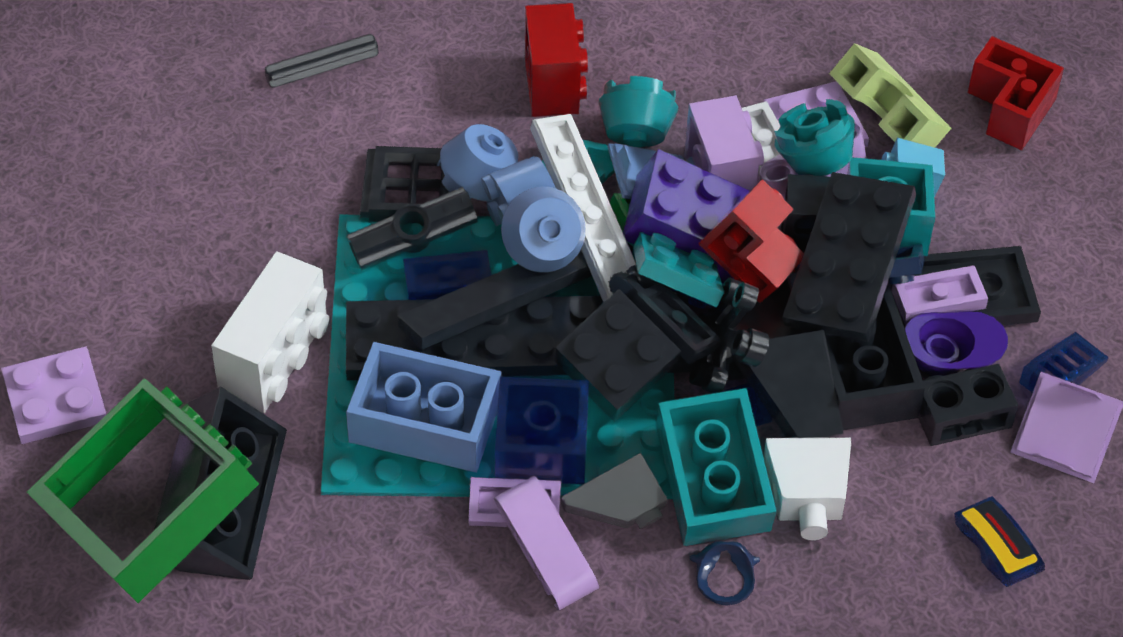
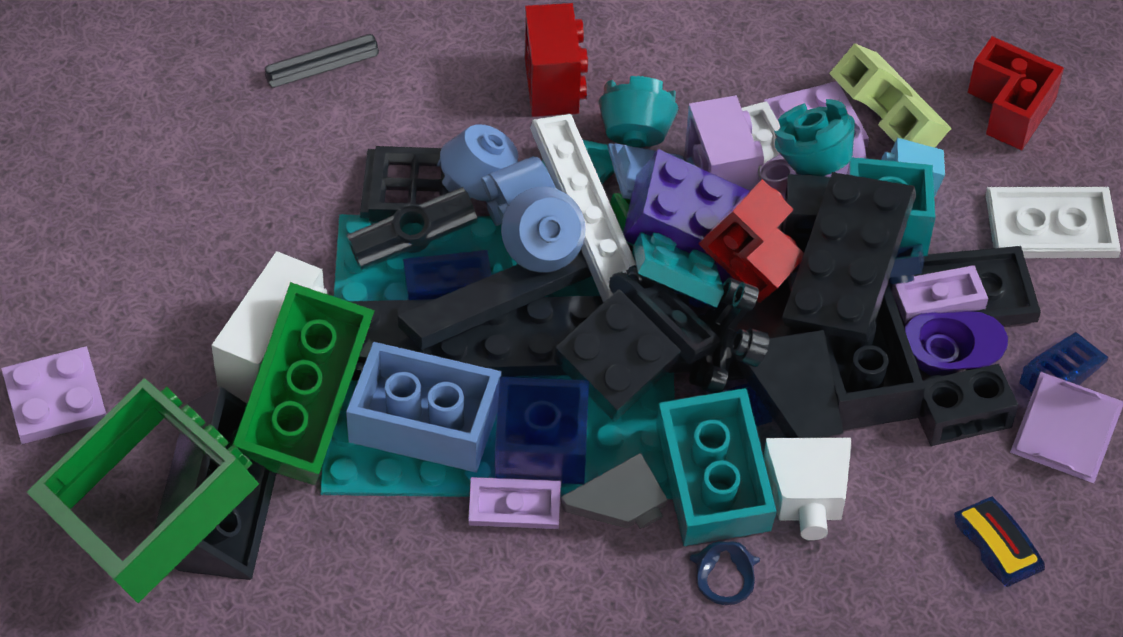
lavender beam [494,476,599,611] -> none
none -> green slope [233,282,375,485]
none -> white tile [986,187,1121,258]

